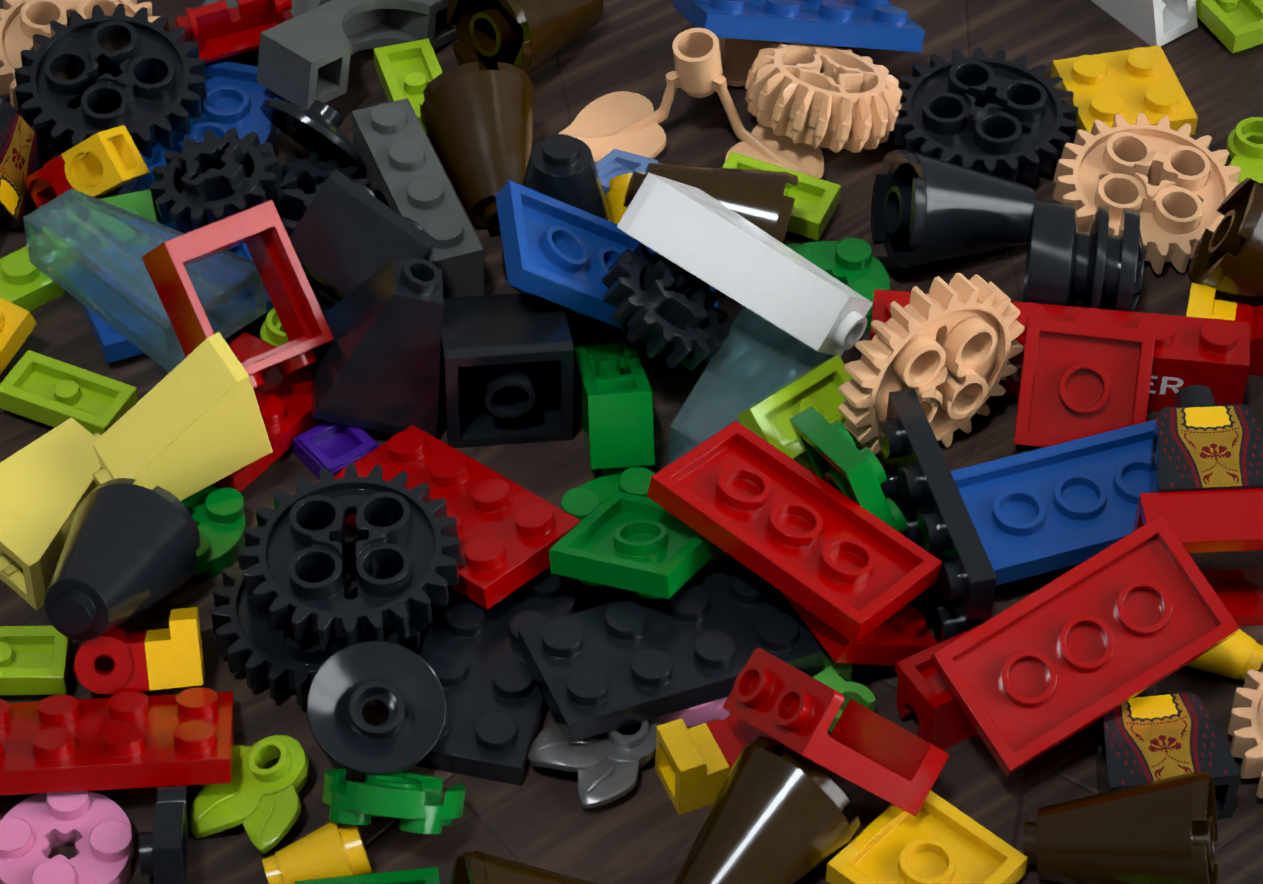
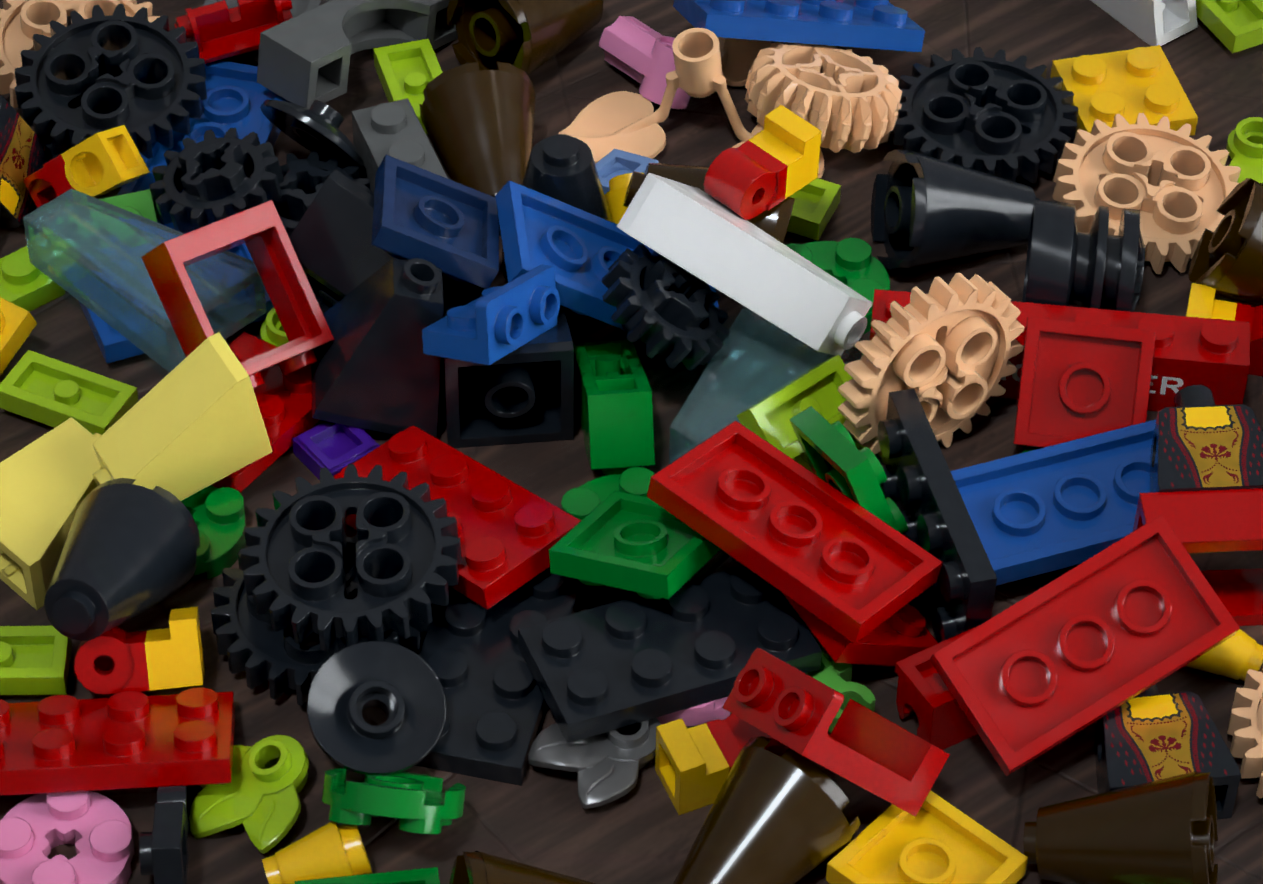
none -> dark blue plate [372,155,499,289]
none -> blue bracket [422,265,560,365]
none -> bright pink piece [599,16,691,109]
none -> leg [704,105,822,220]

